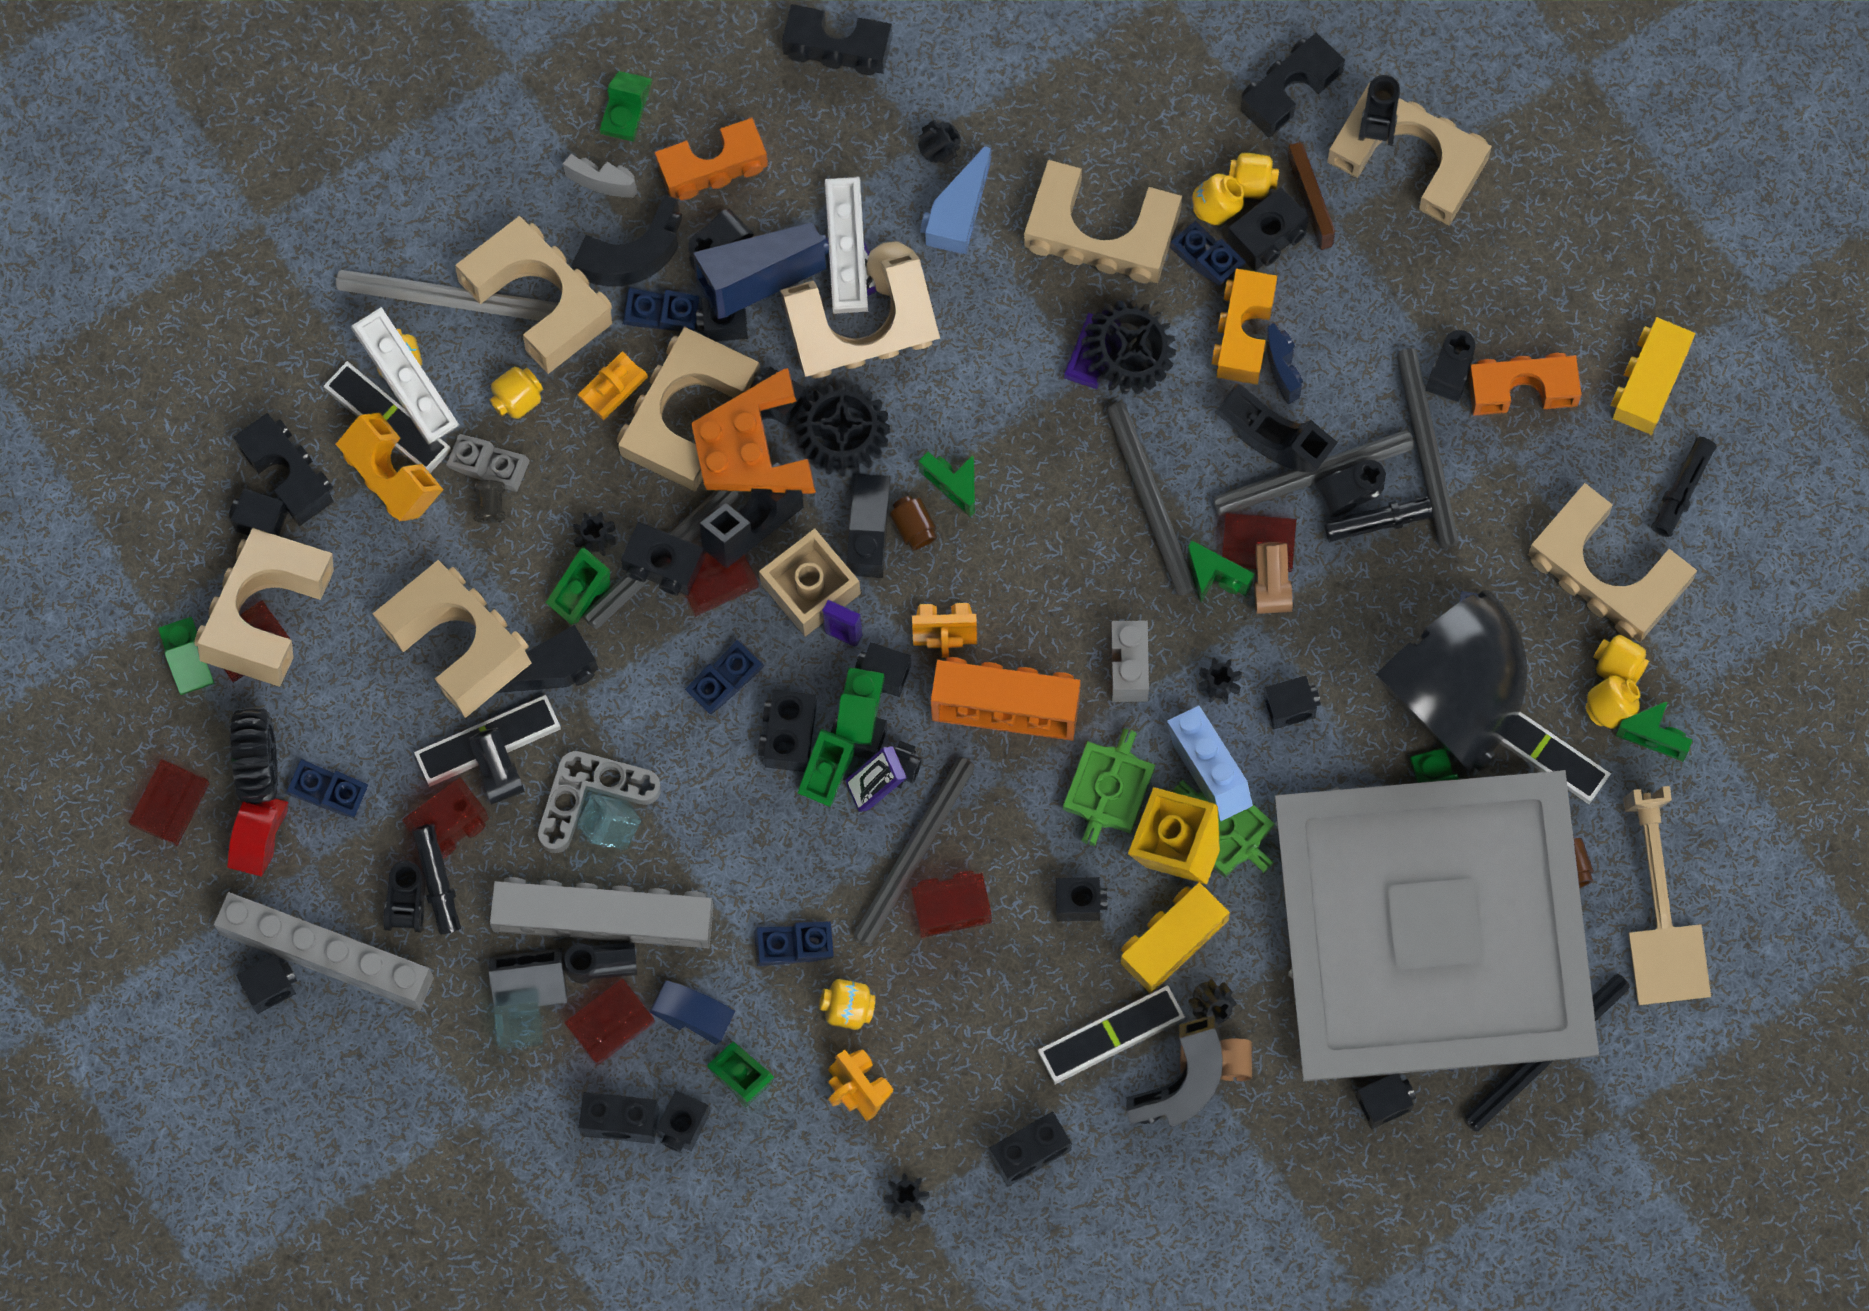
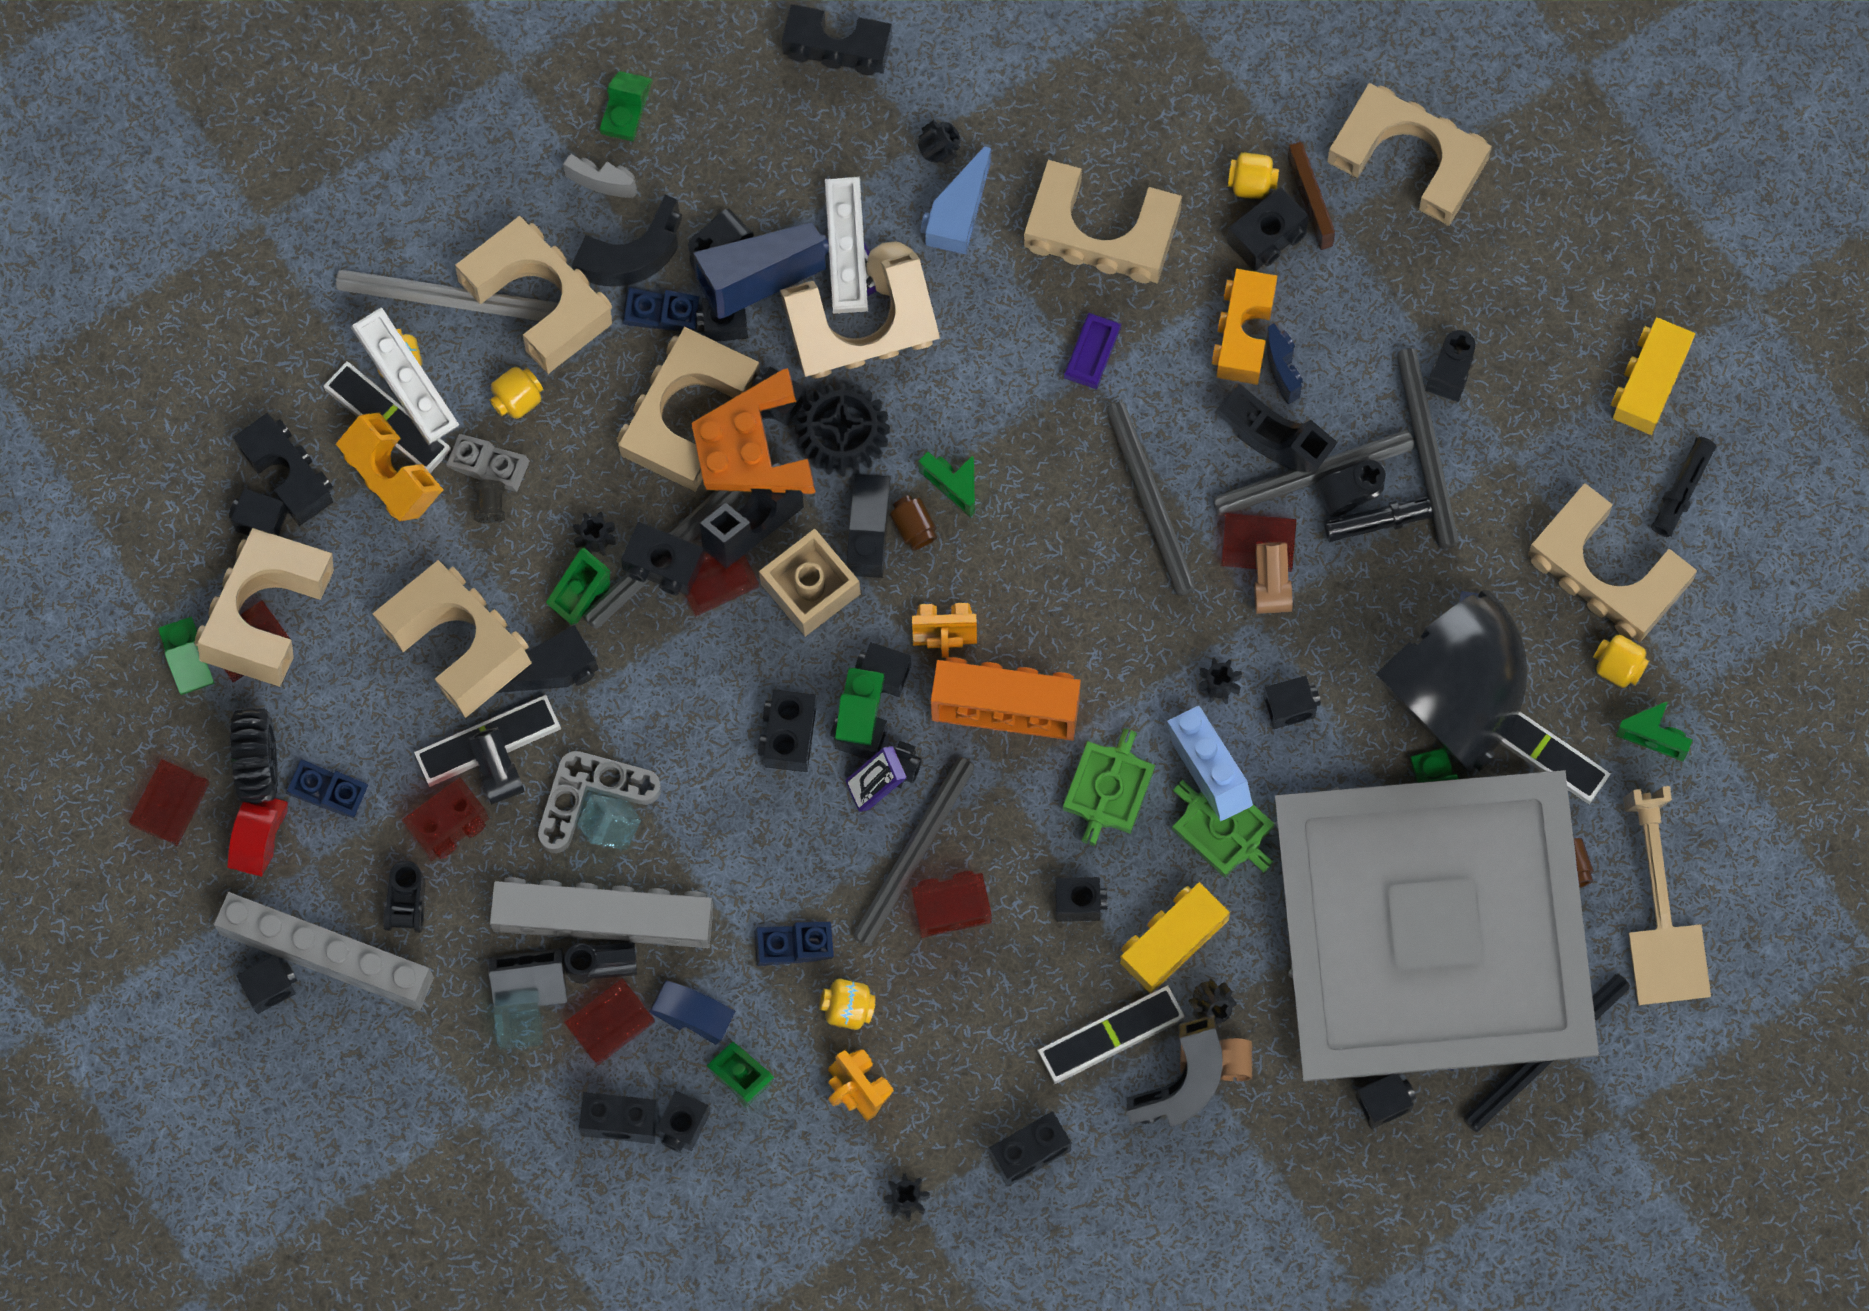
black pin [411,823,462,934] -> none
light orange hips [578,351,648,420] -> none
orange arch [655,118,768,200] -> none
dark blue slope [685,640,765,714] -> none
green slope [798,729,855,807] -> none
dark purple tile [822,600,862,647] -> none
black gear [1081,300,1177,394] -> none
light grey brick [1111,621,1149,702] -> none
yellow slope [1128,787,1220,885] -> none
dark blue slope [1169,220,1246,286] -> none
green slope [1187,541,1254,602] -> none
yellow head [1192,174,1244,225] -> none
black arch [1241,32,1345,138] -> none
black piece [1358,75,1400,146] -> none
orange arch [1468,353,1581,416] -> none
yellow head [1586,675,1641,729] -> none

